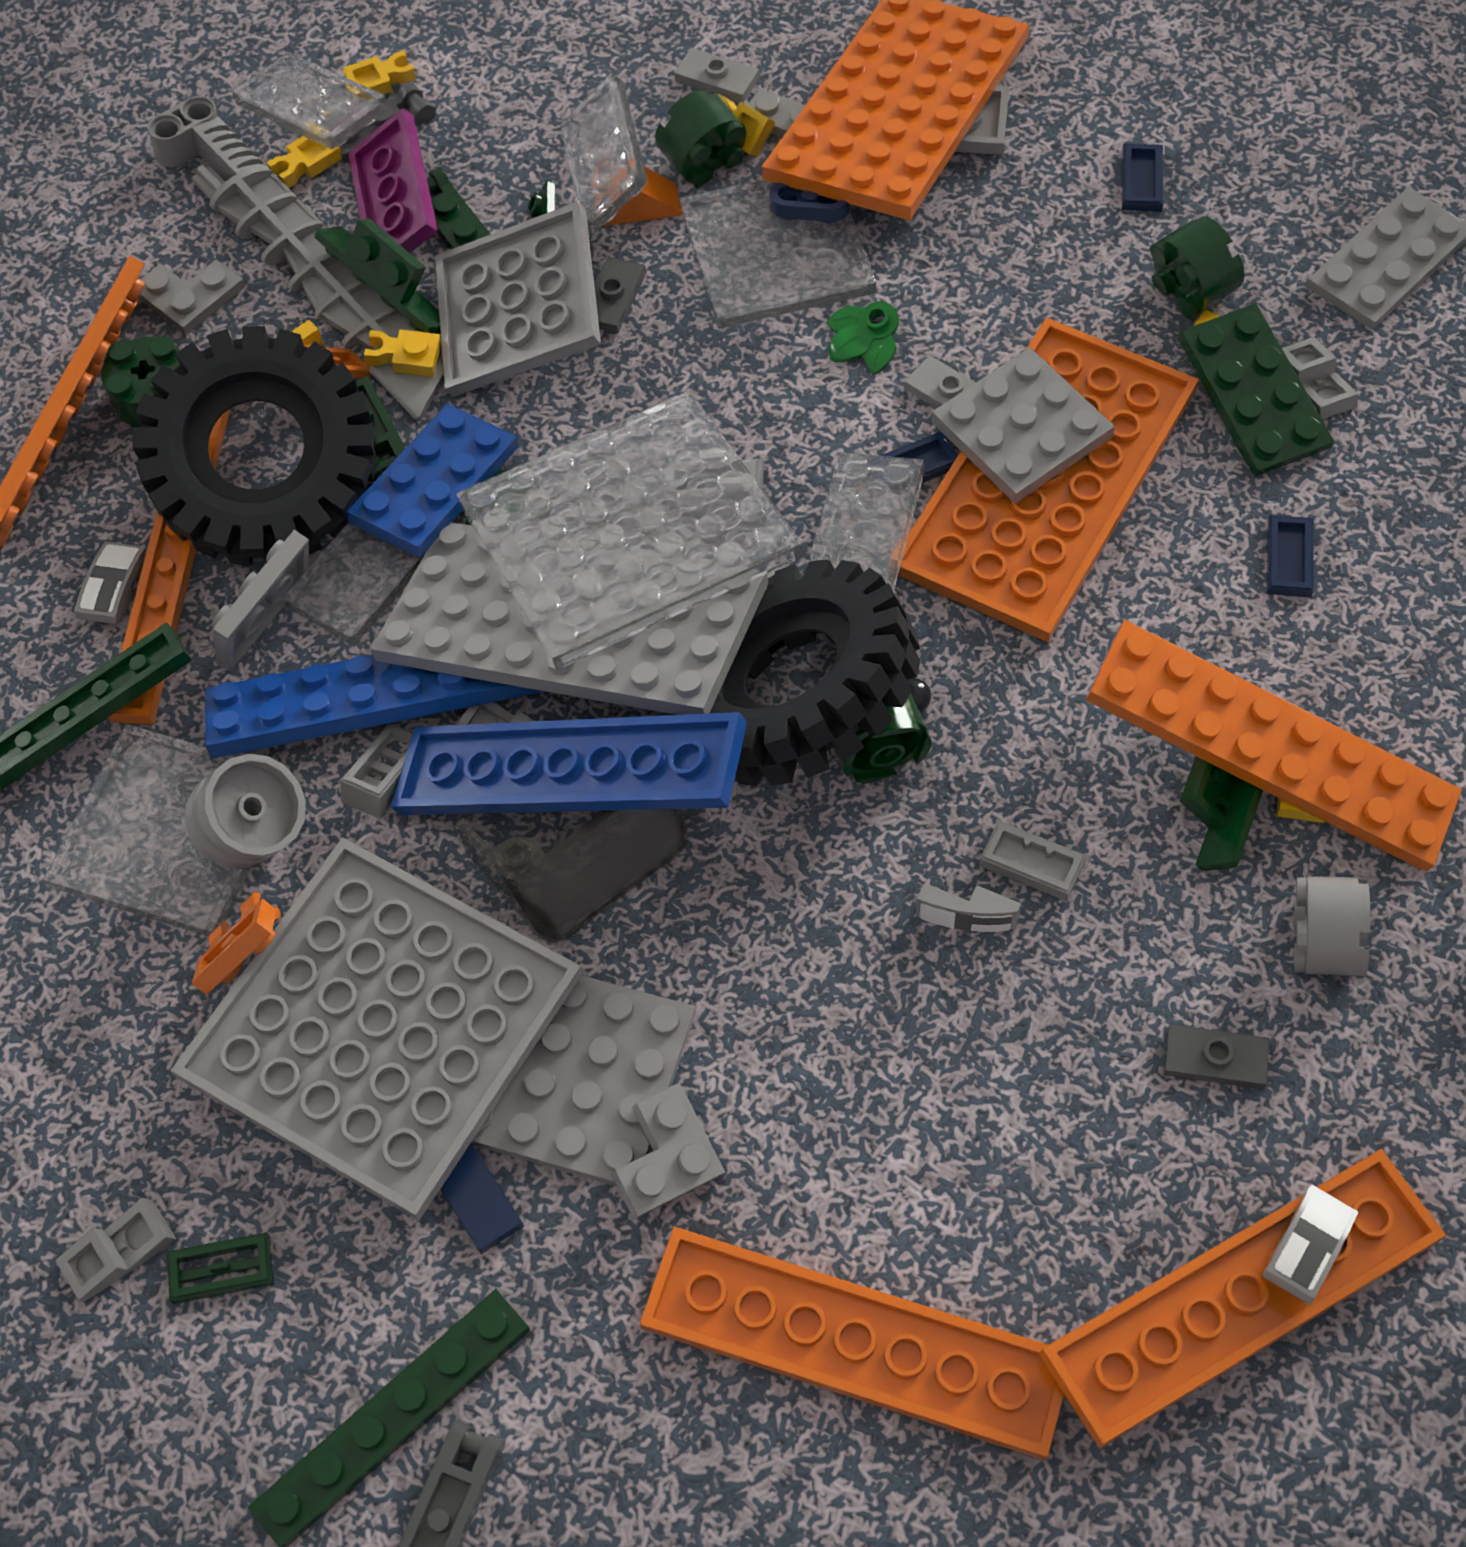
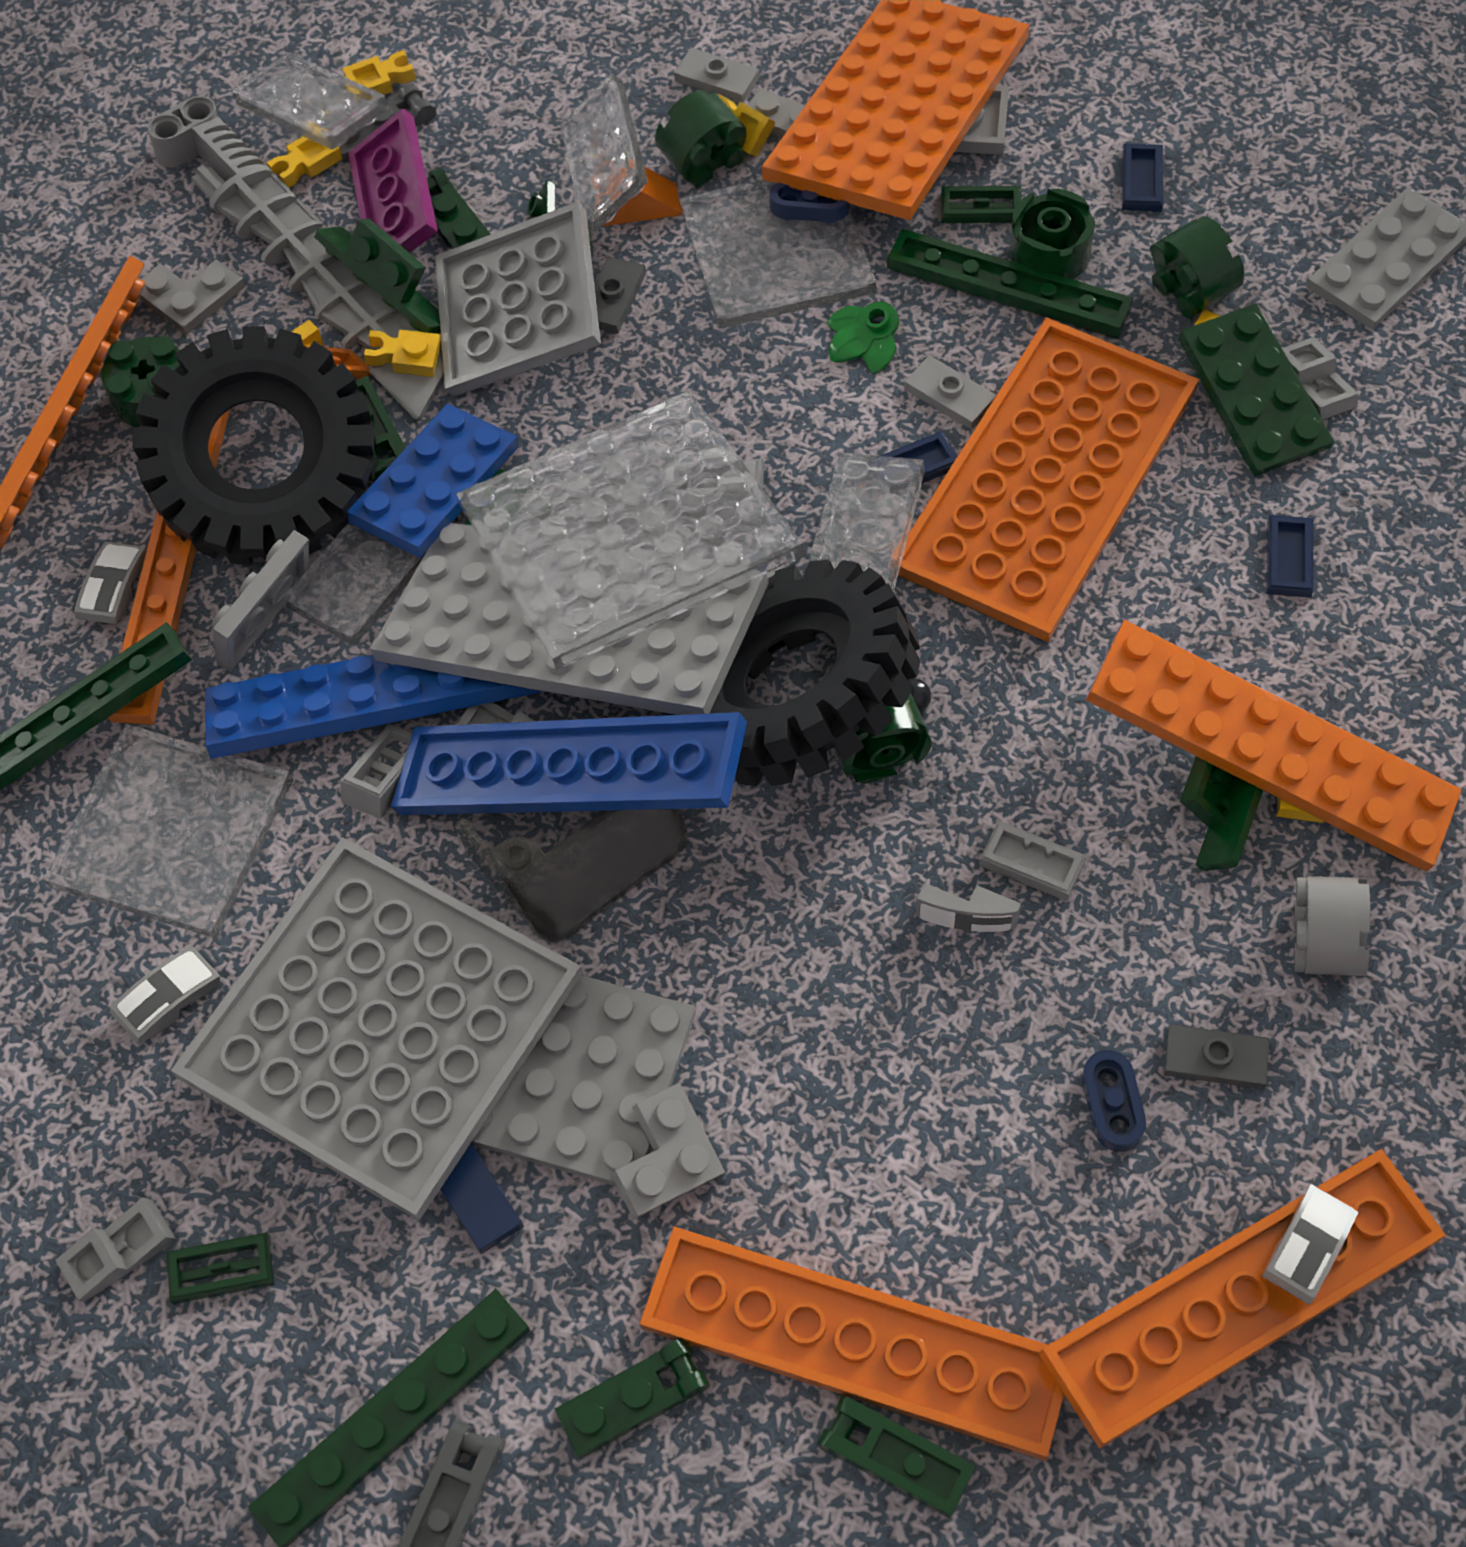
light grey wheel [185,753,306,869] -> none
orange plate [191,891,281,995] -> none
light grey plate [931,347,1115,503] -> none
none -> slope [110,945,220,1044]
none -> dark green plate [554,1338,710,1459]
none -> dark green plate [816,1396,976,1519]
none -> dark green plate [887,229,1133,338]
none -> dark green tile [941,186,1022,223]
none -> dark green brick [1009,189,1095,279]
none -> dark blue plate [1082,1050,1146,1152]

